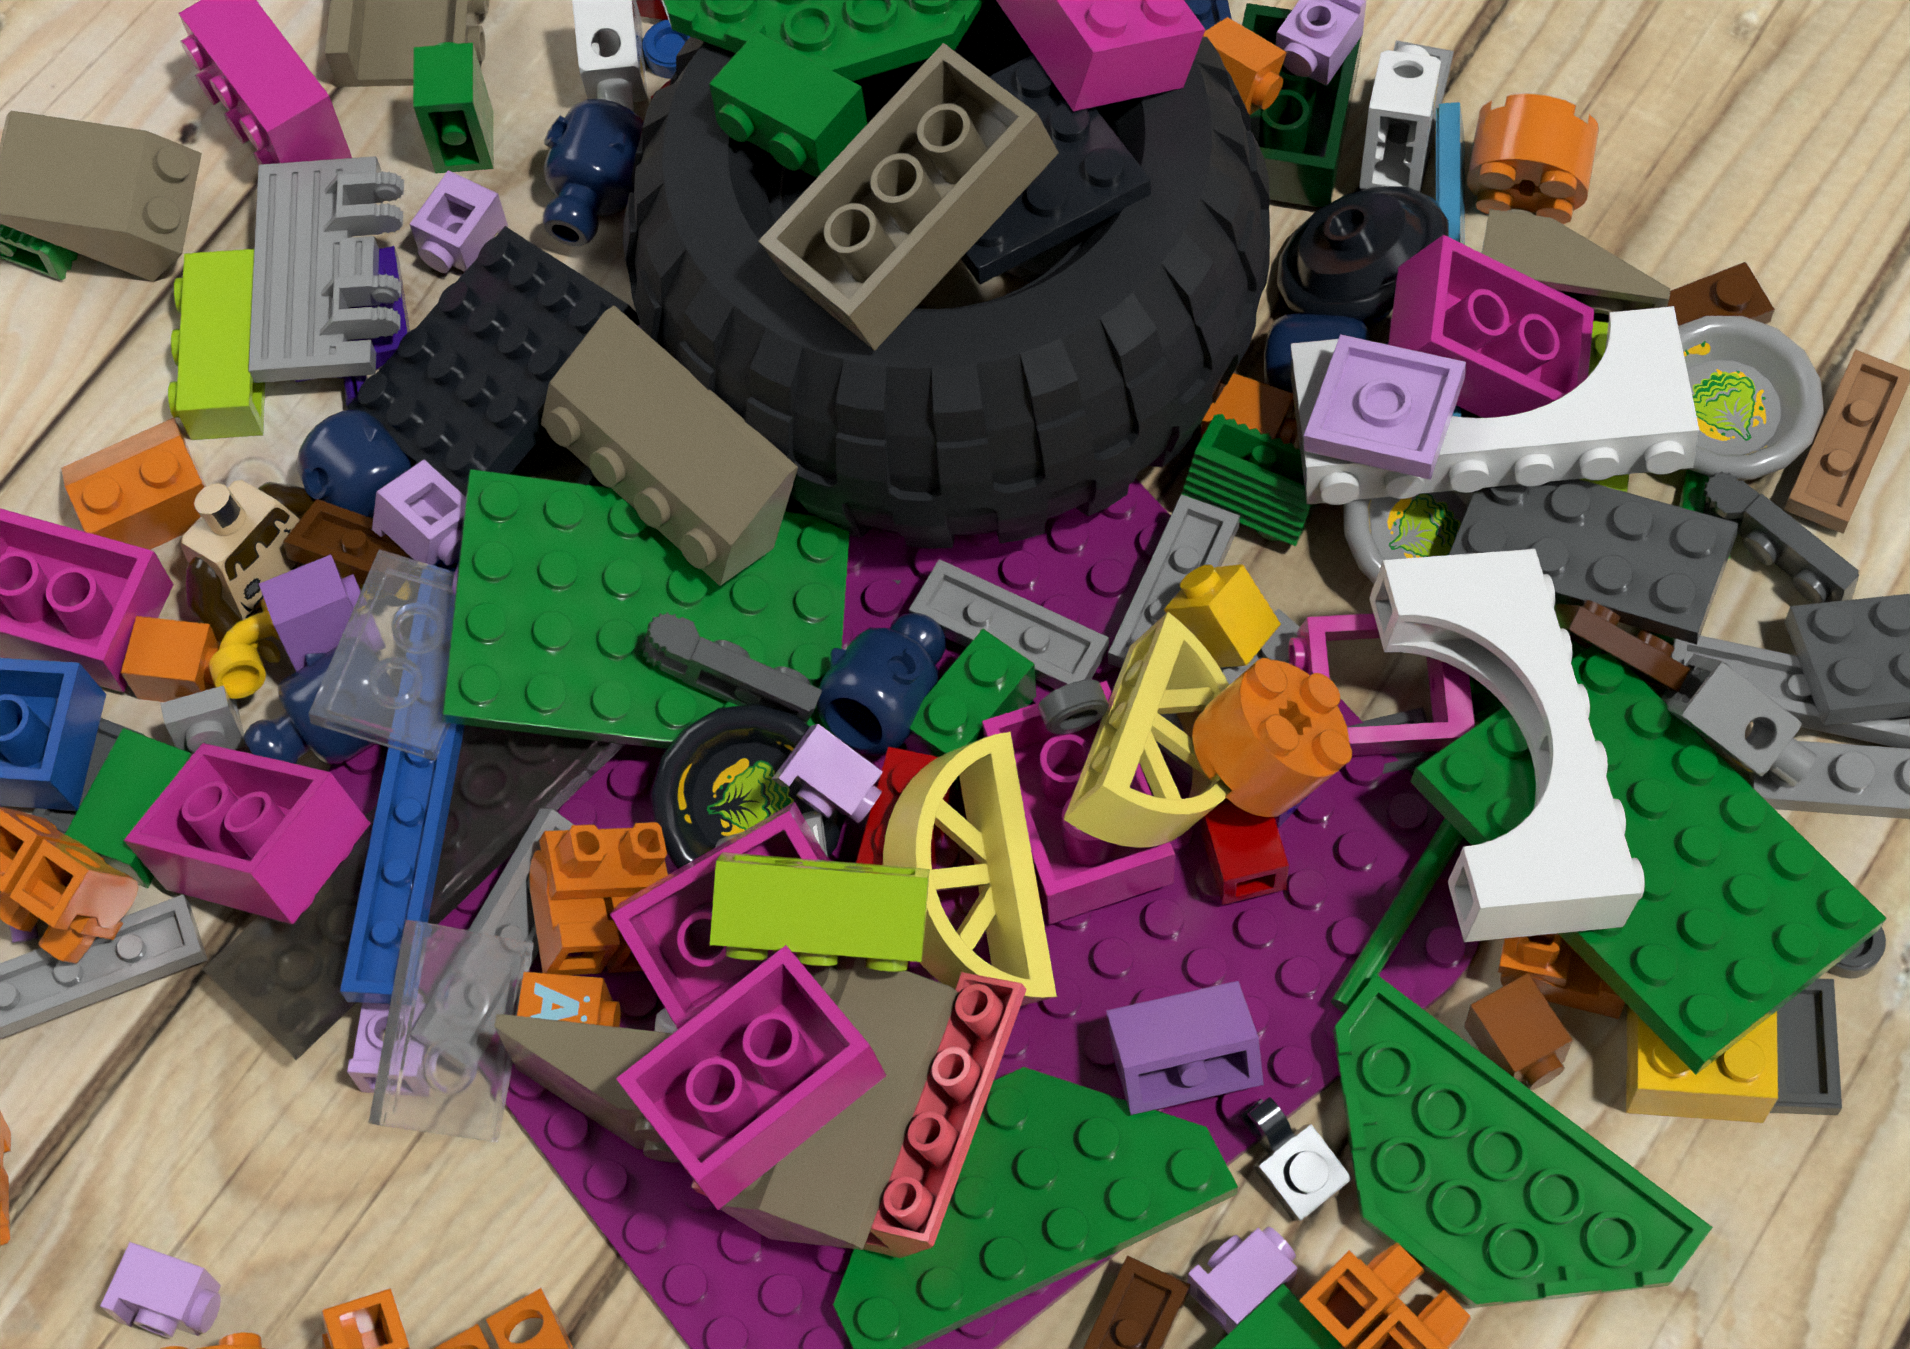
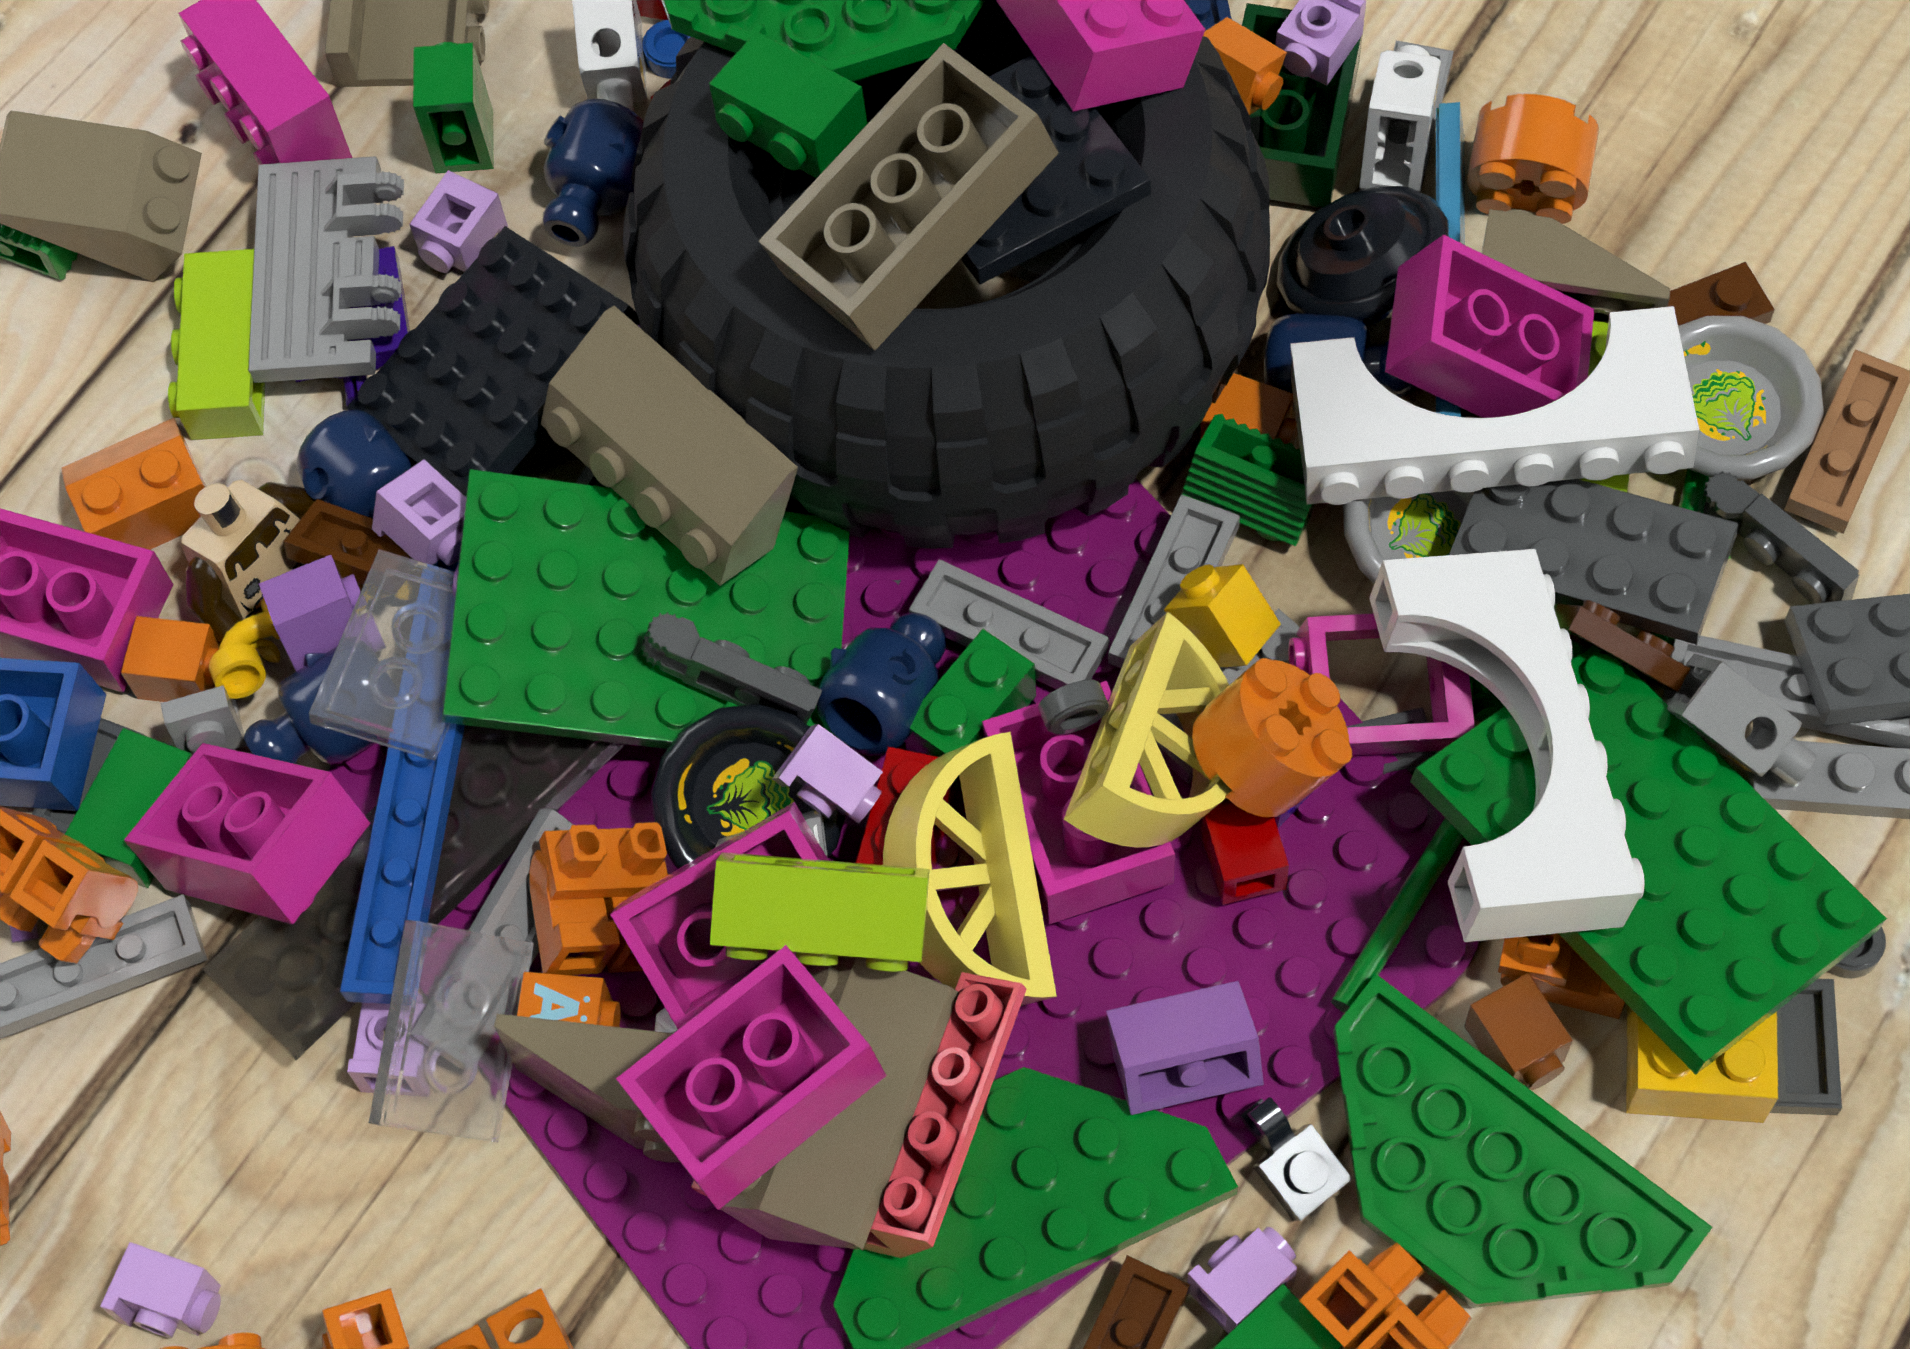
lavender plate [1304,334,1466,480] -> none

